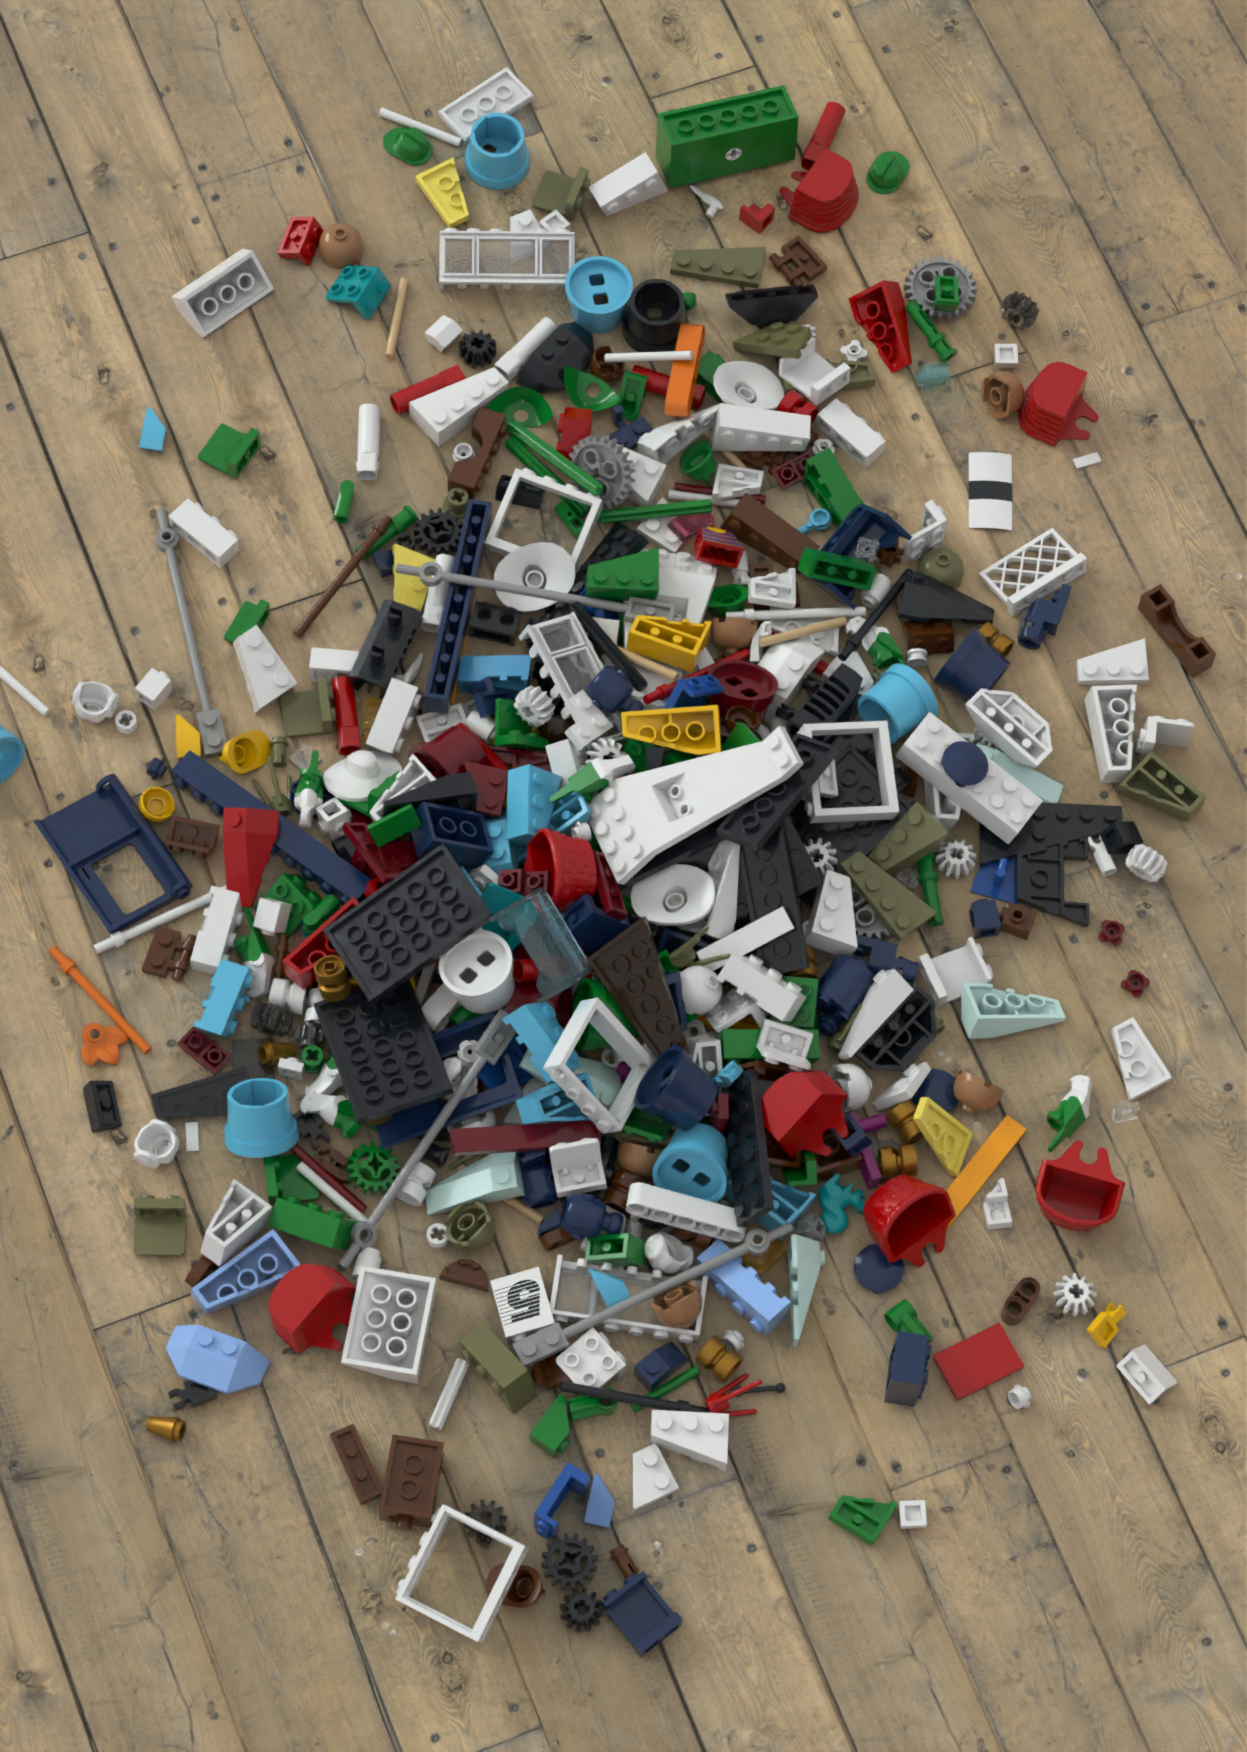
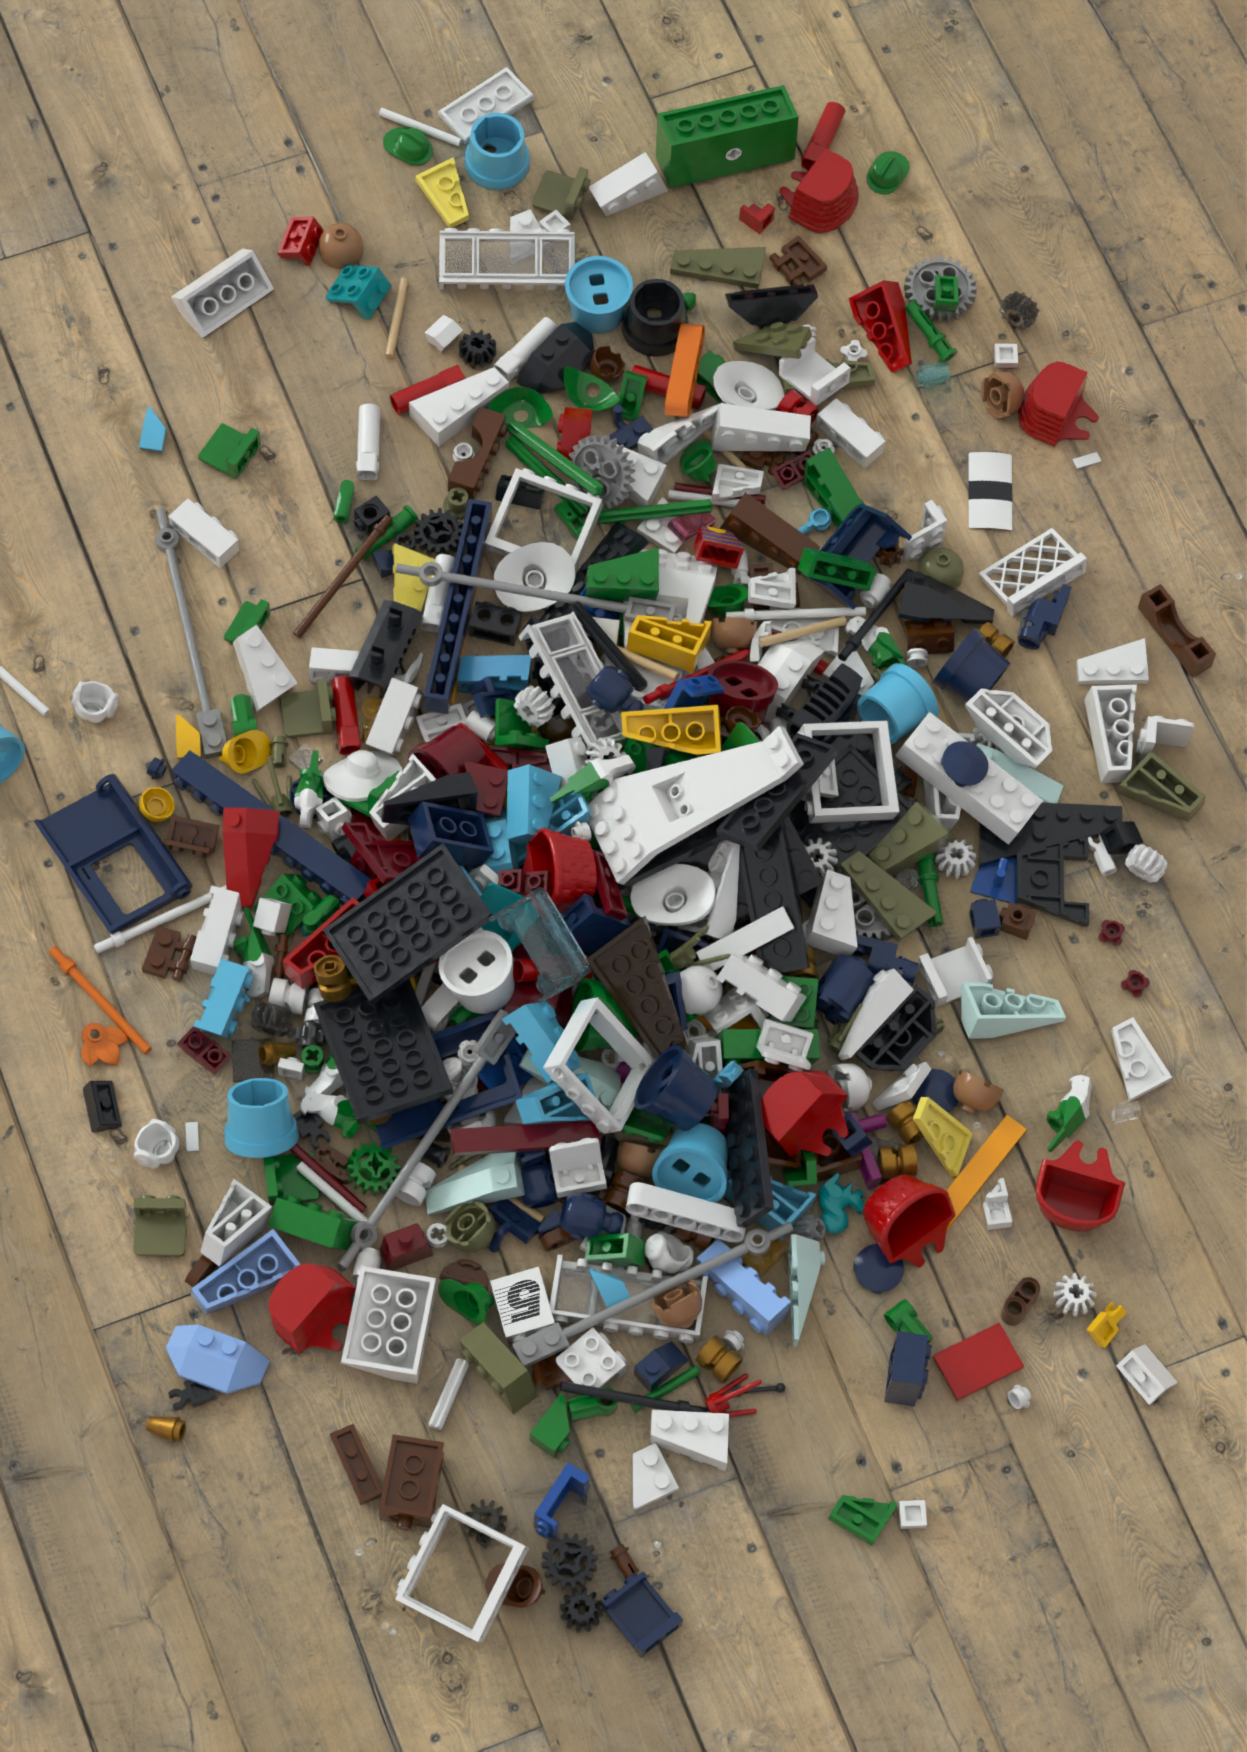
white bush [115,710,137,734] -> none
white brick [135,668,173,711] -> none
black wing [151,1066,251,1119] -> none
green panel [367,803,422,847] -> none
white plate [564,690,613,751] -> none
medium blue slope [584,1473,615,1527] -> none
white bar [604,351,693,363] -> none
white bar [690,185,723,219] -> none
dark blue plate [817,1013,839,1036] -> none
clear plate [854,536,880,562] -> none
none -> green piece [230,694,257,737]
none -> black brick [353,495,390,536]
none -> dark red torso [379,1223,433,1271]
none -> green piece [438,1279,495,1325]
none -> dark blue plate [489,1199,541,1252]

